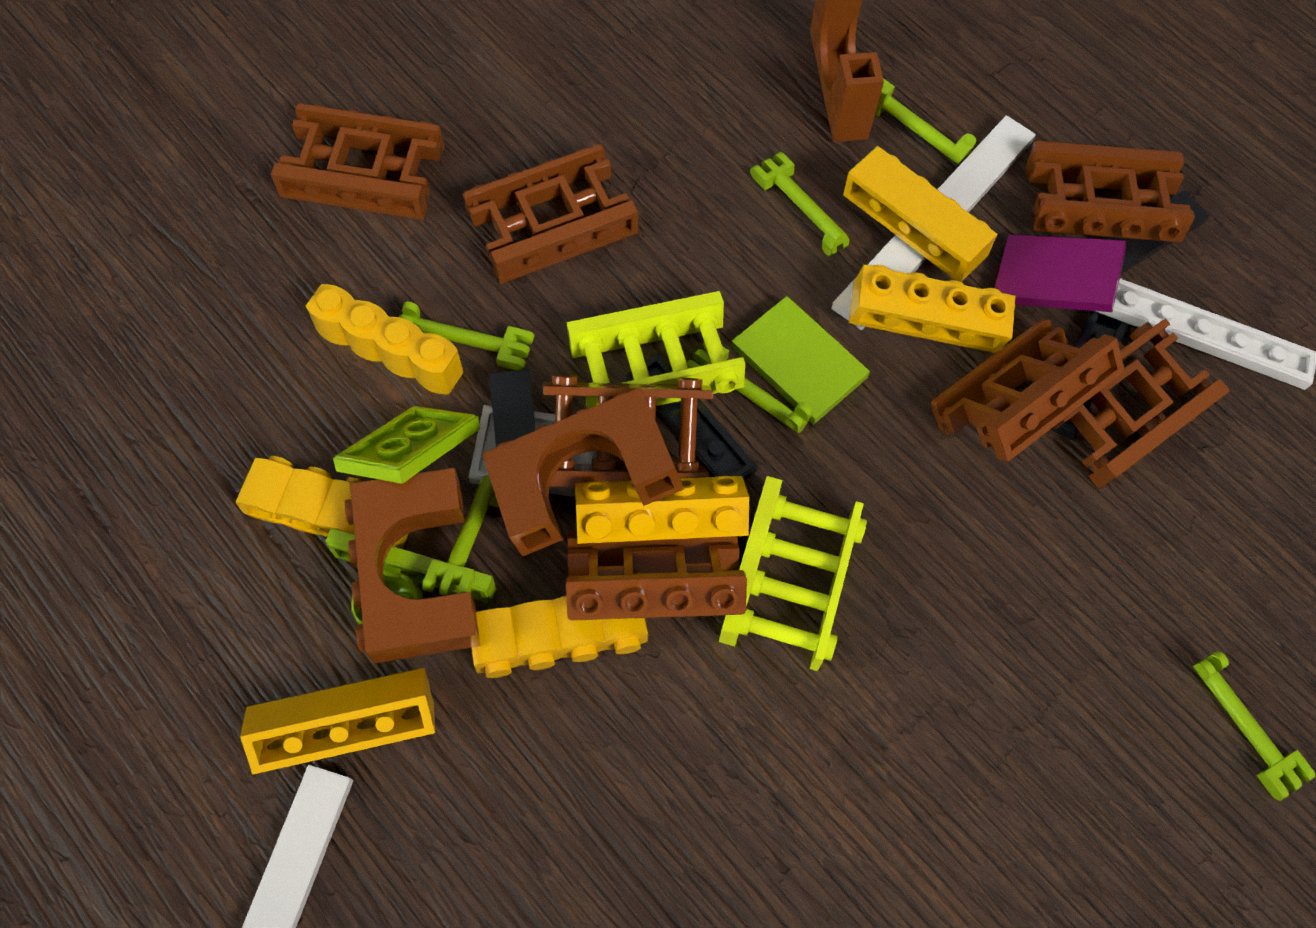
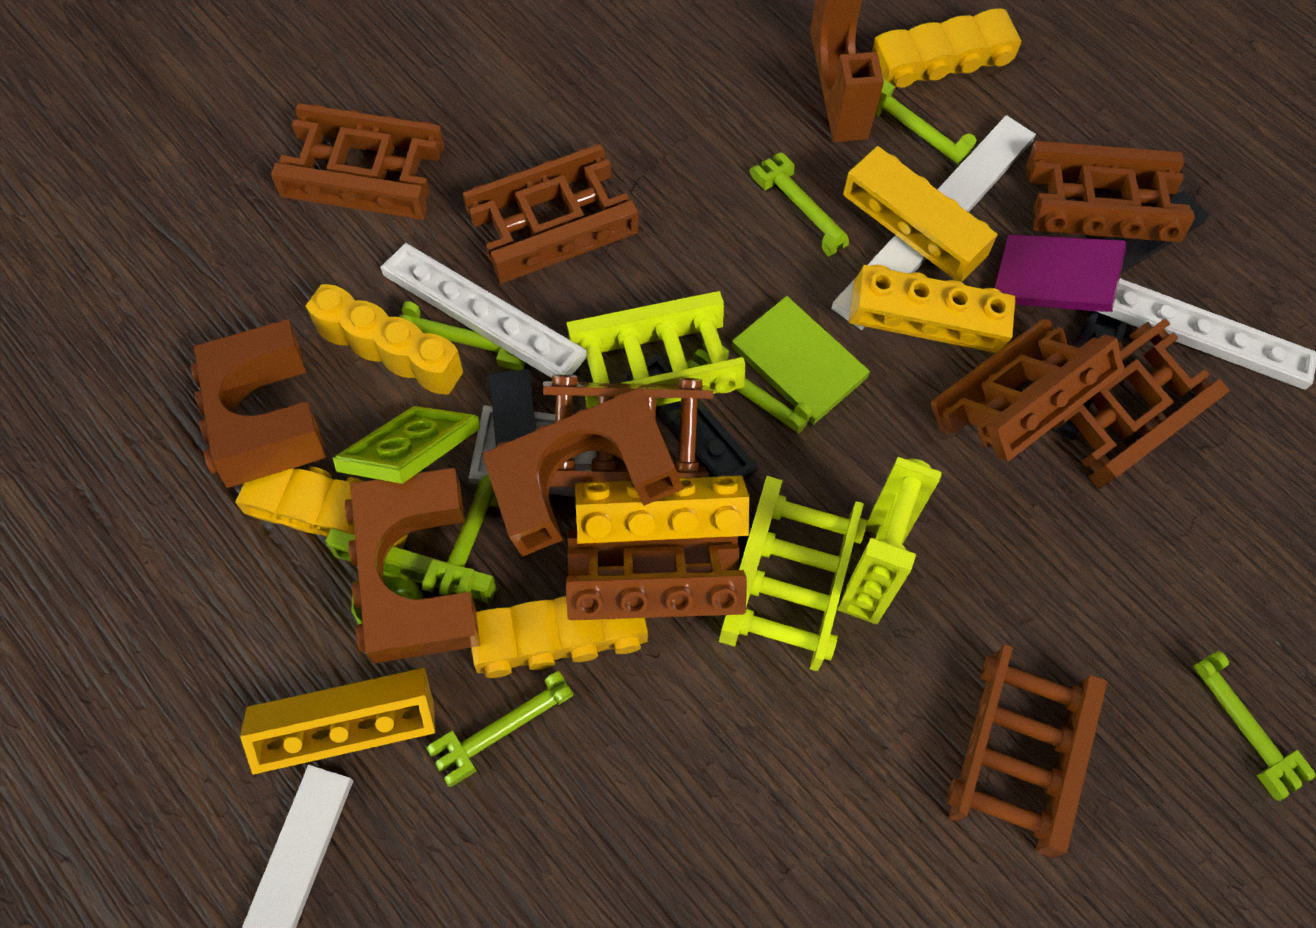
none -> dark orange arch [190,319,327,488]
none -> white tile [381,243,587,378]
none -> lime hinge [426,671,574,787]
none -> neon yellow fence [837,457,942,625]
none -> yellow brick [872,8,1022,88]
none -> dark orange fence [946,644,1108,858]

